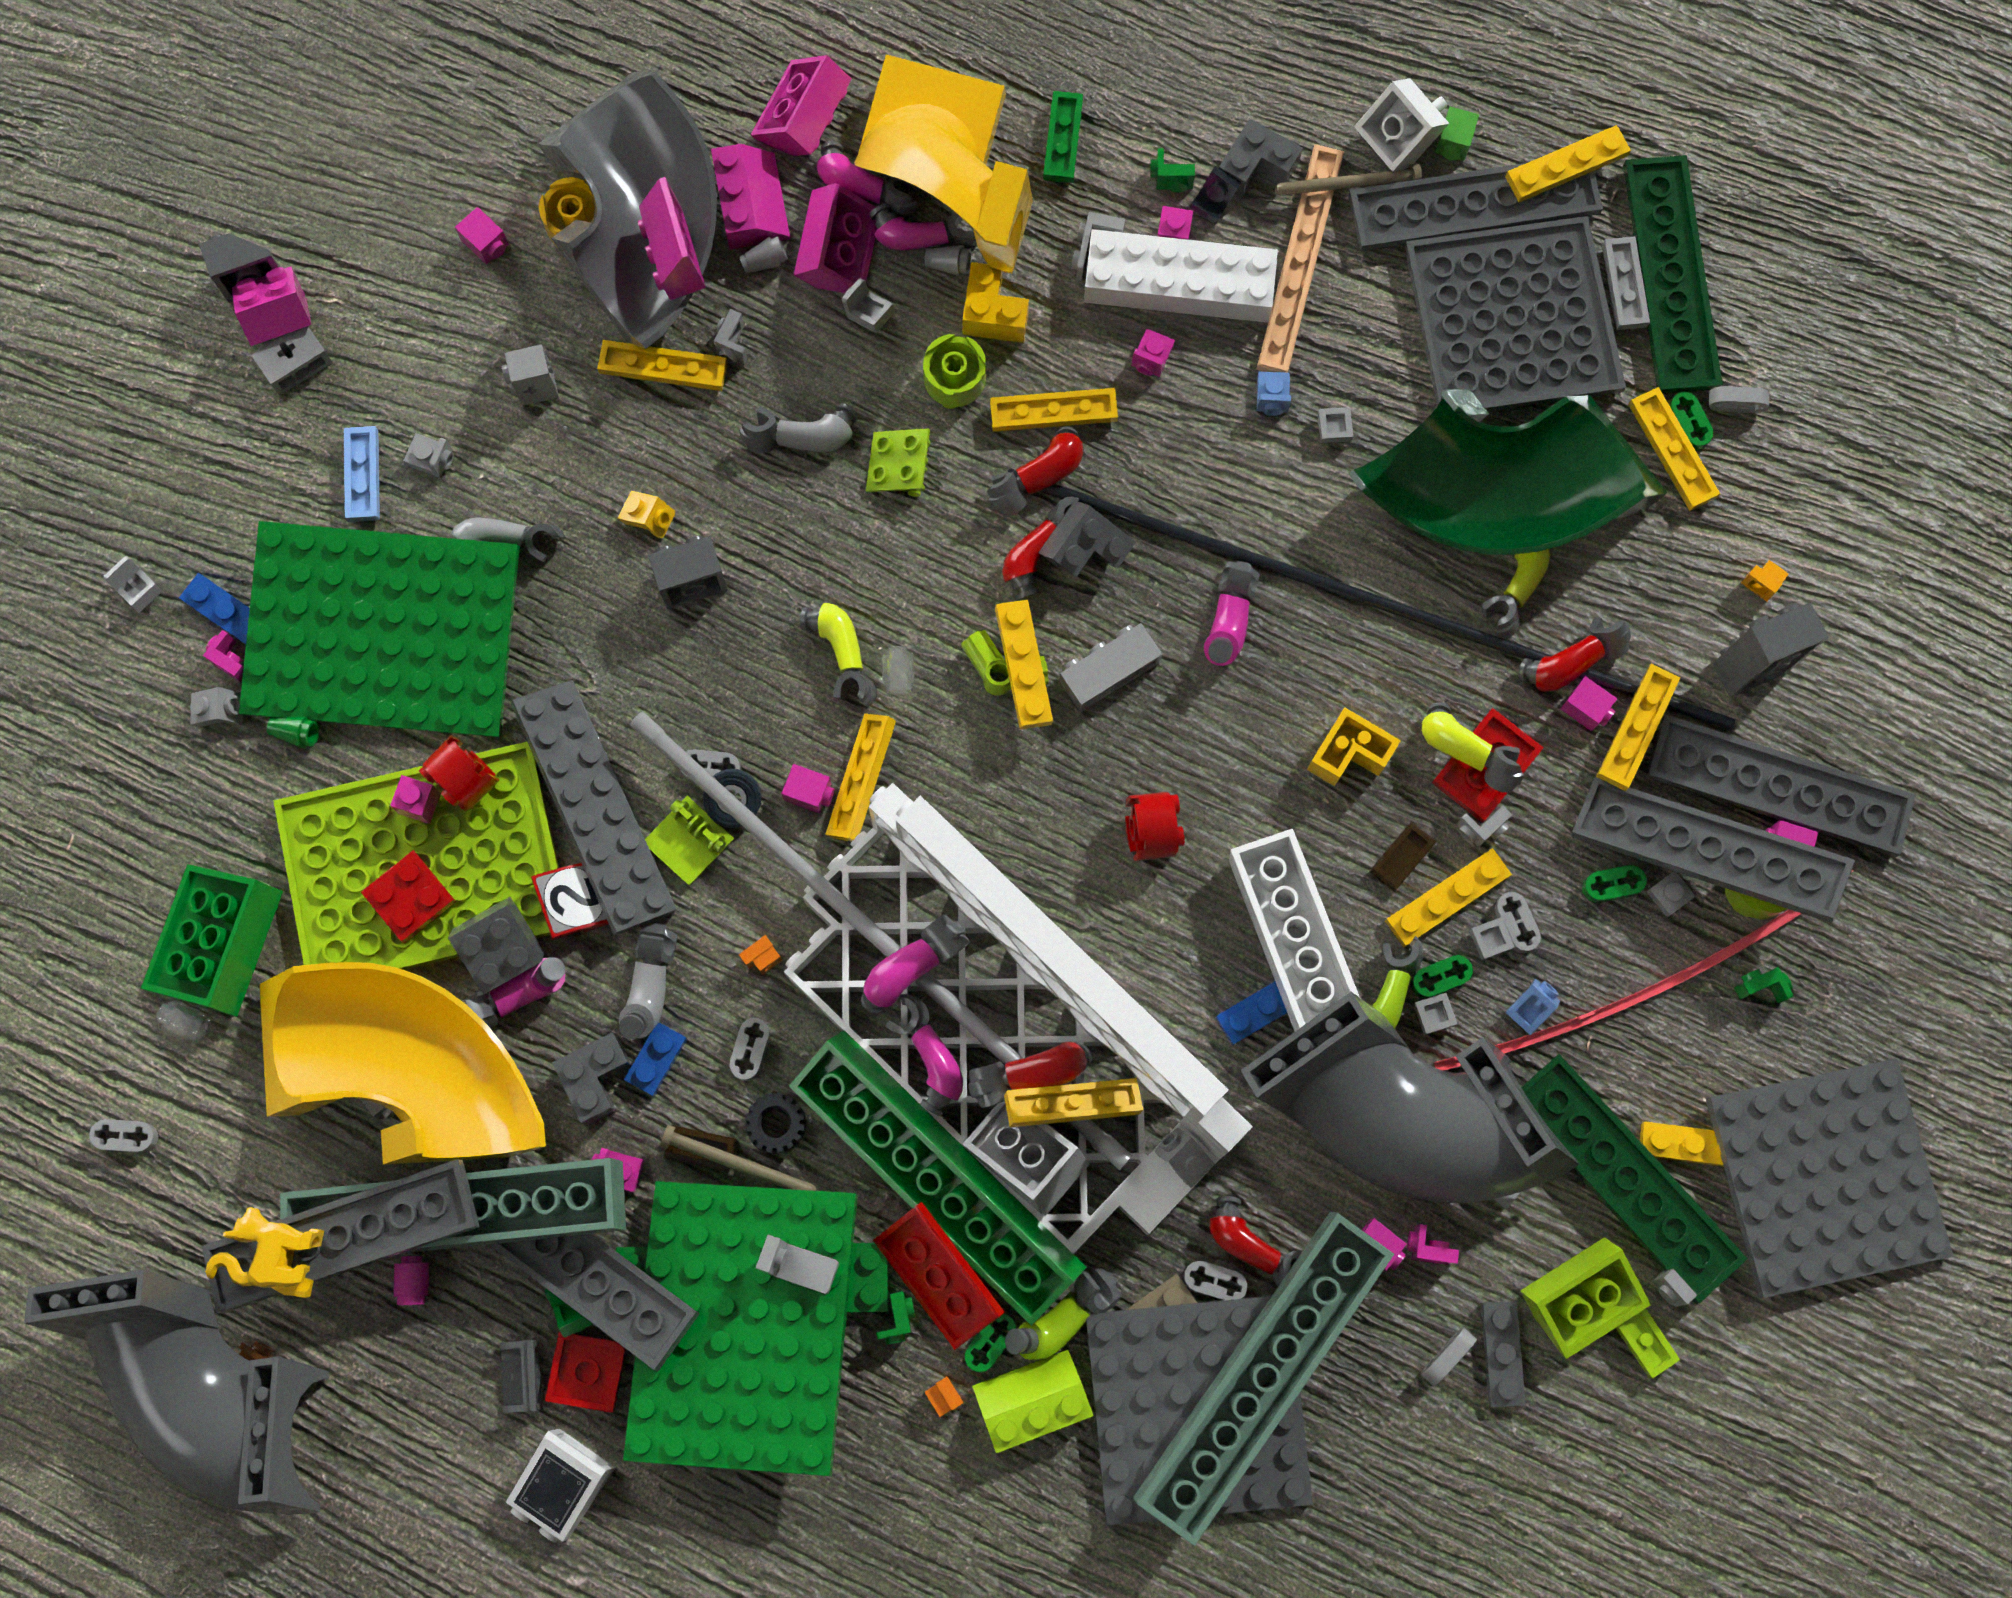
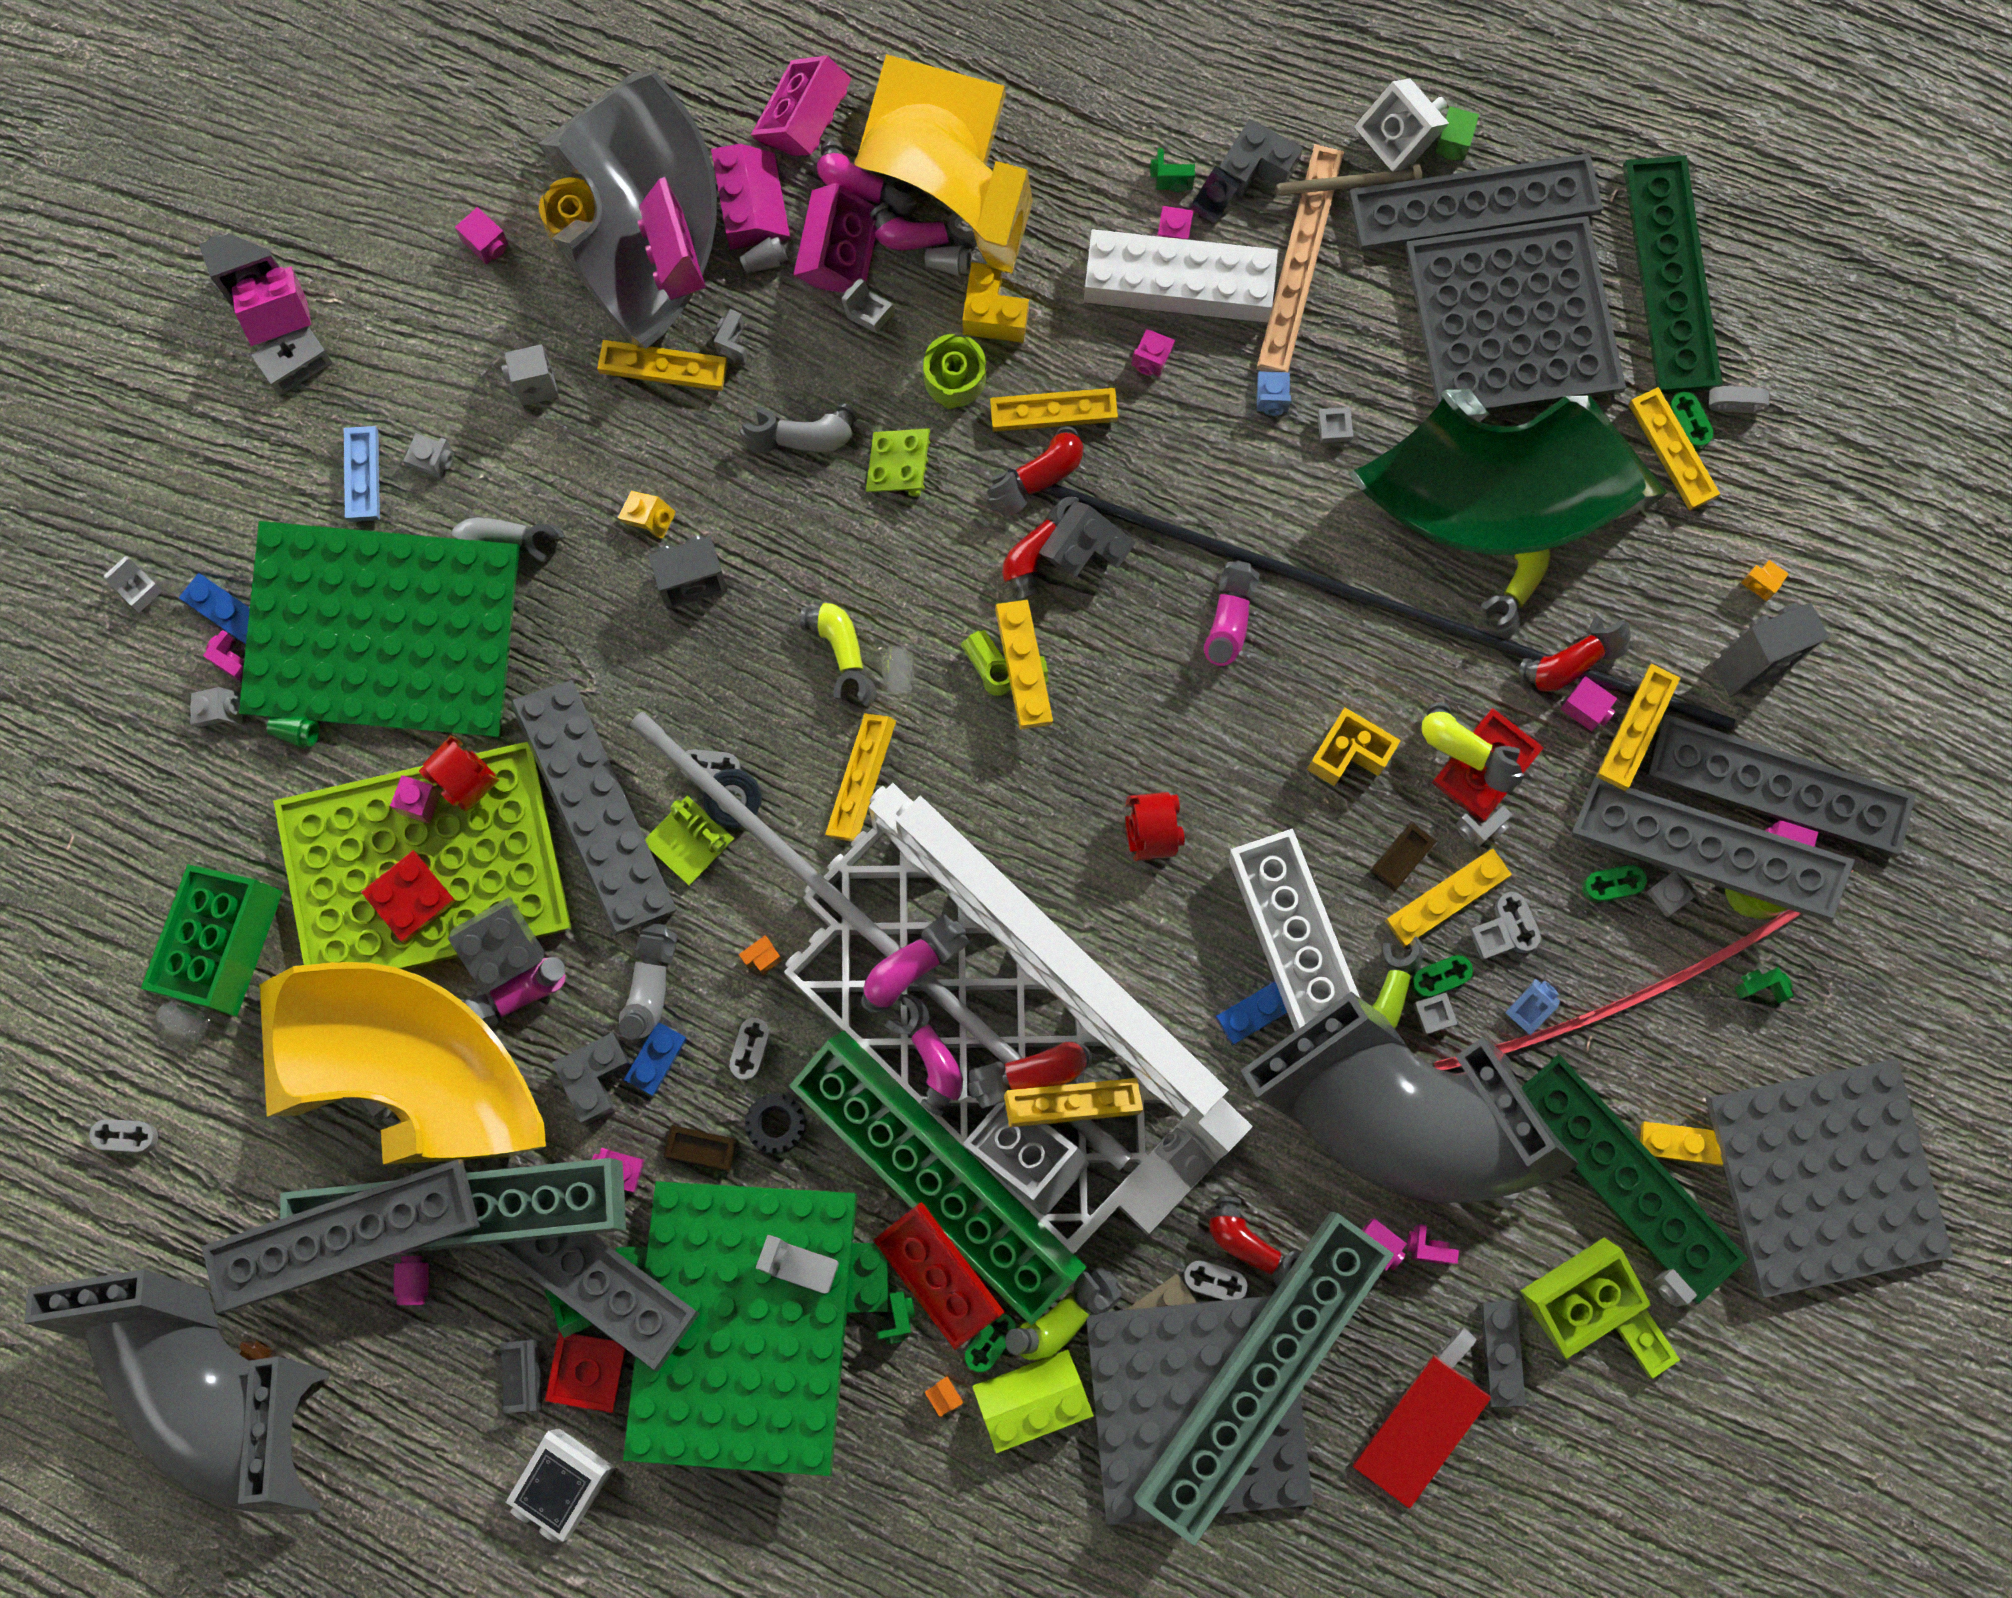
yellow animal [205,1207,324,1298] -> none
slope [531,863,609,940] -> none
dark tan bar [659,1124,816,1191] -> none
dark pink brick [781,764,835,814] -> none
green plate [1043,91,1083,183] -> none
light grey brick [1059,623,1162,713] -> none
light grey bracket [1071,212,1125,282] -> none
yellow plate [1505,125,1631,203] -> none
light grey plate [1602,236,1650,330] -> none
none -> red tile [1353,1354,1491,1509]

